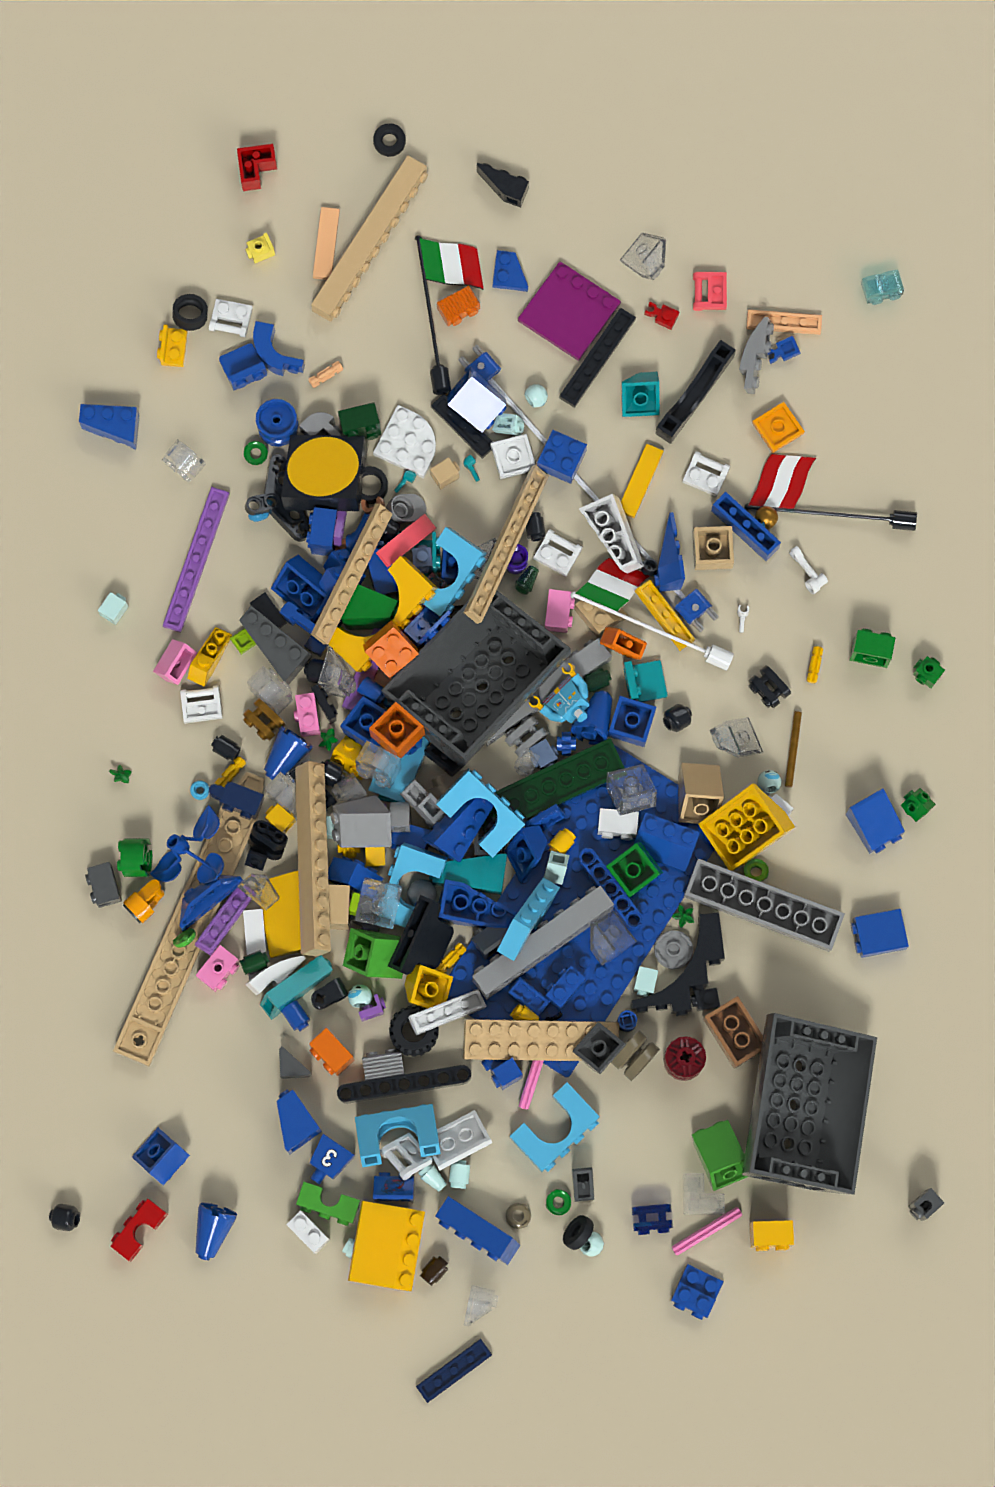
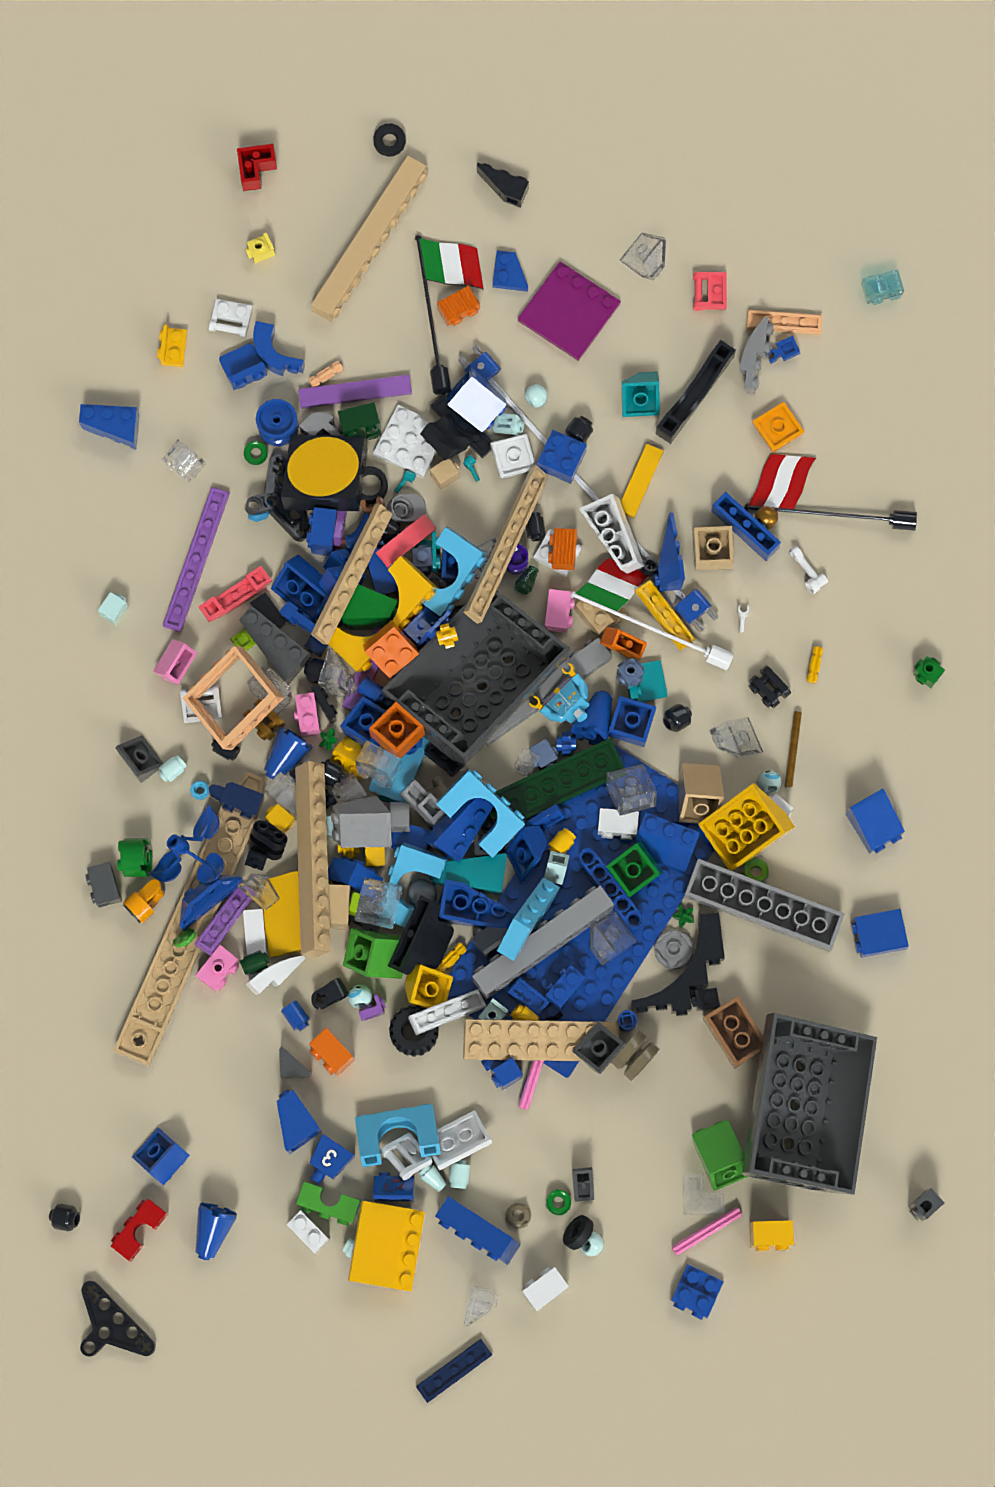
green plant [109,765,132,783] -> none
black tyre [172,294,208,331] -> none
yellow slope [187,627,232,686] -> none
yellow axle [215,756,246,787] -> none
teal slope [260,955,333,1020] -> none
light nougat tile [313,207,340,280] -> none
black beam [337,1065,471,1104] -> none
light grey brick [362,1049,405,1081] -> none
dark brown brick [420,1256,448,1286] -> none
light grey brick [505,716,549,758] -> none
medium azure arch [510,1082,600,1172] -> none
black plate [559,307,636,408] -> none
clear green brick [583,668,612,693] -> none
clear blue brick [631,1204,673,1235] -> none
light aqua brick [634,966,658,997] -> none
red plate [644,302,680,330] -> none
dark red wheel [663,1036,706,1081] -> none
white plate [682,451,730,497] -> none
green brick [849,628,896,668] -> none
green brick [901,788,936,822] -> none
none -> black beam [80,1281,156,1357]
none -> dark grey slope [115,735,163,783]
none -> light aqua brick [158,755,187,782]
none -> light nougat window [183,646,284,750]
none -> coral slope [198,566,272,622]
none -> medium lavender tile [298,375,412,409]
none -> black brick [420,414,473,460]
none -> yellow gear [436,623,459,649]
none -> light aqua brick [478,999,508,1020]
none -> white brick [522,1267,569,1312]
none -> orange brick [548,528,577,570]
none -> black head [565,416,593,443]
none -> sand blue brick [616,658,644,689]

